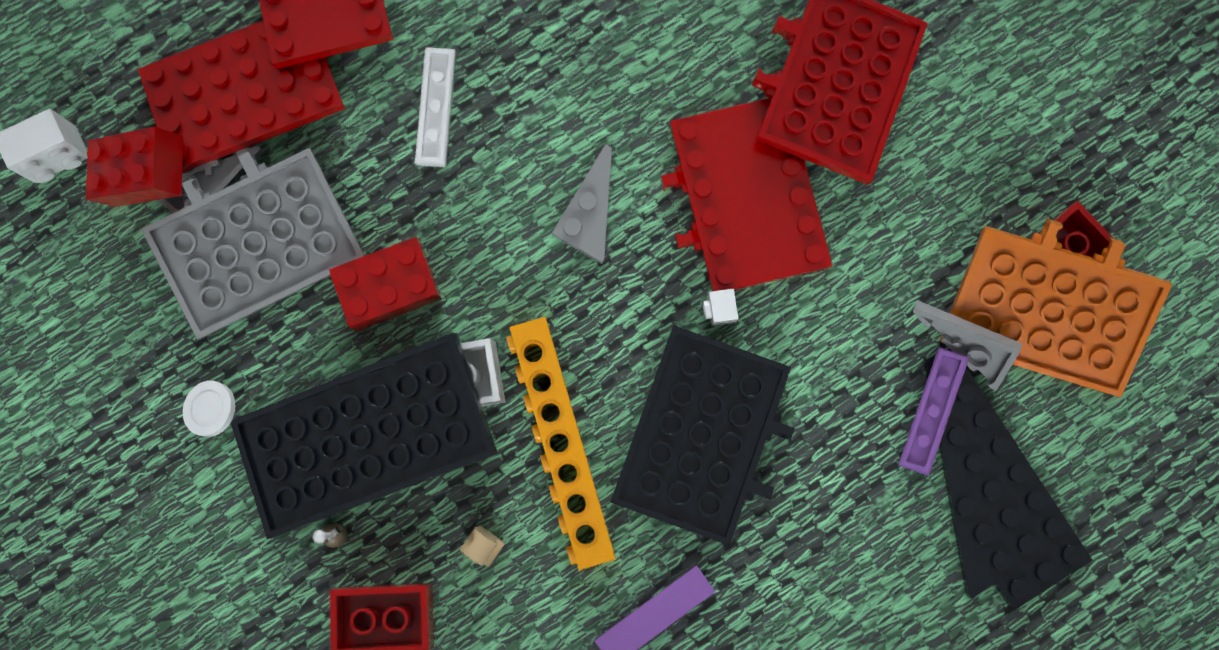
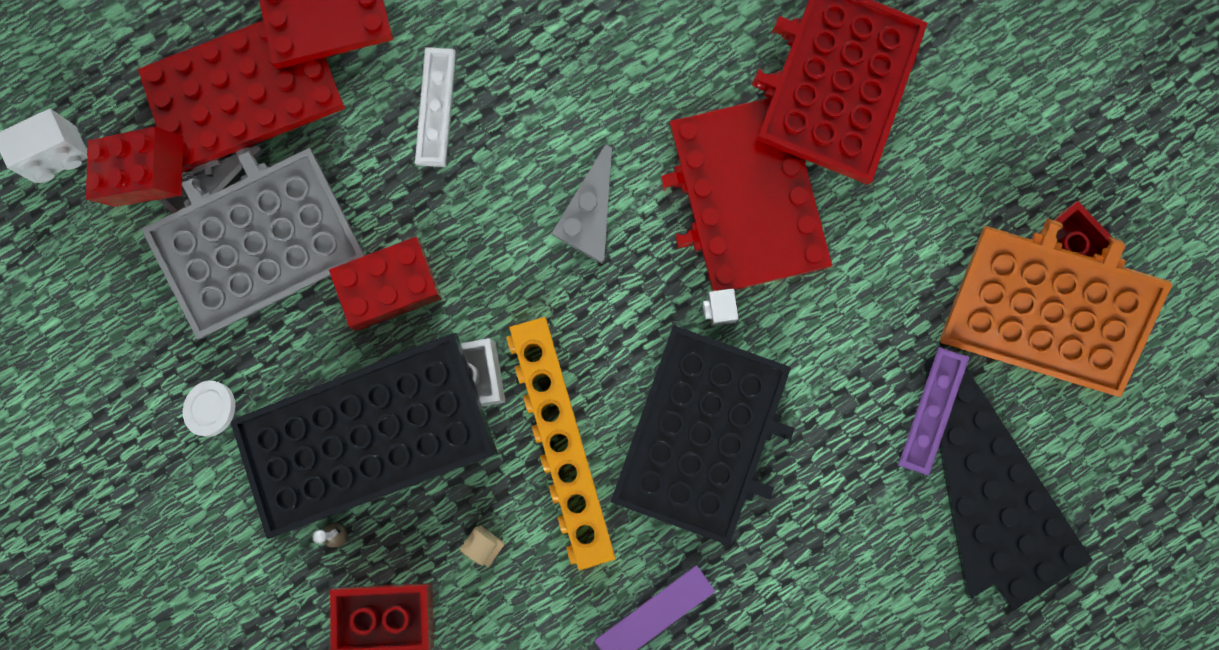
light grey wing [913,300,1022,391] -> none

